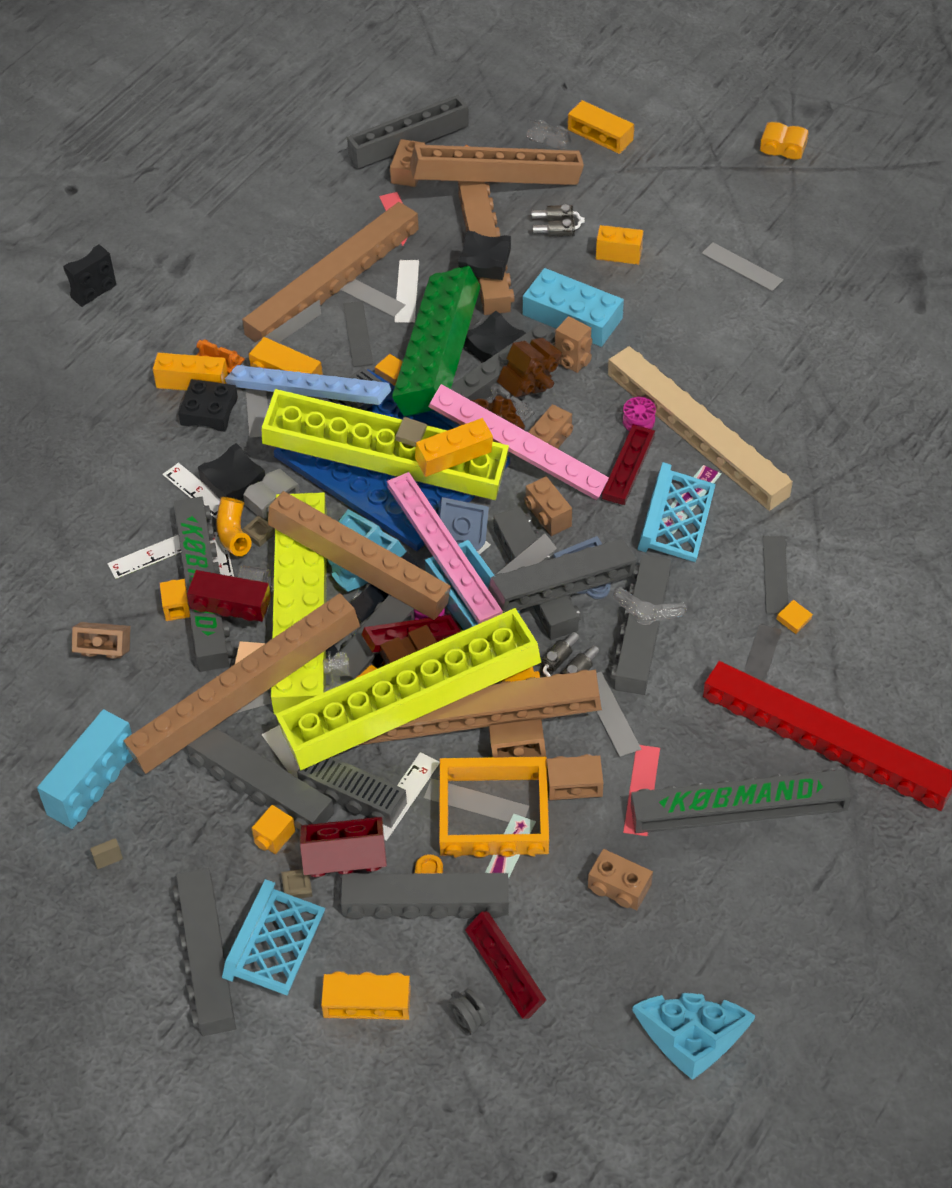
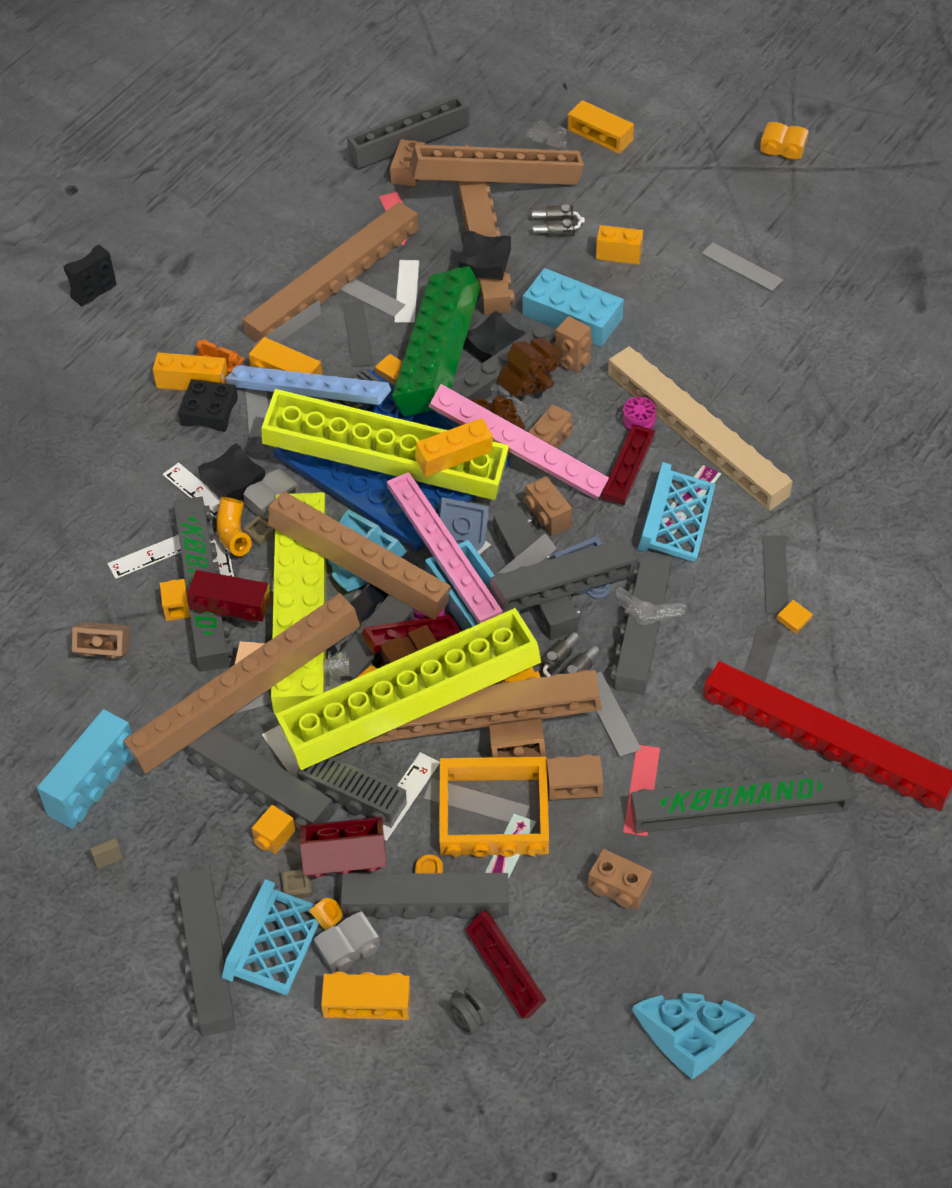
dark tan tile [396,417,427,447] -> none
none -> light orange tile [309,898,342,930]
none -> light grey brick [314,912,381,973]

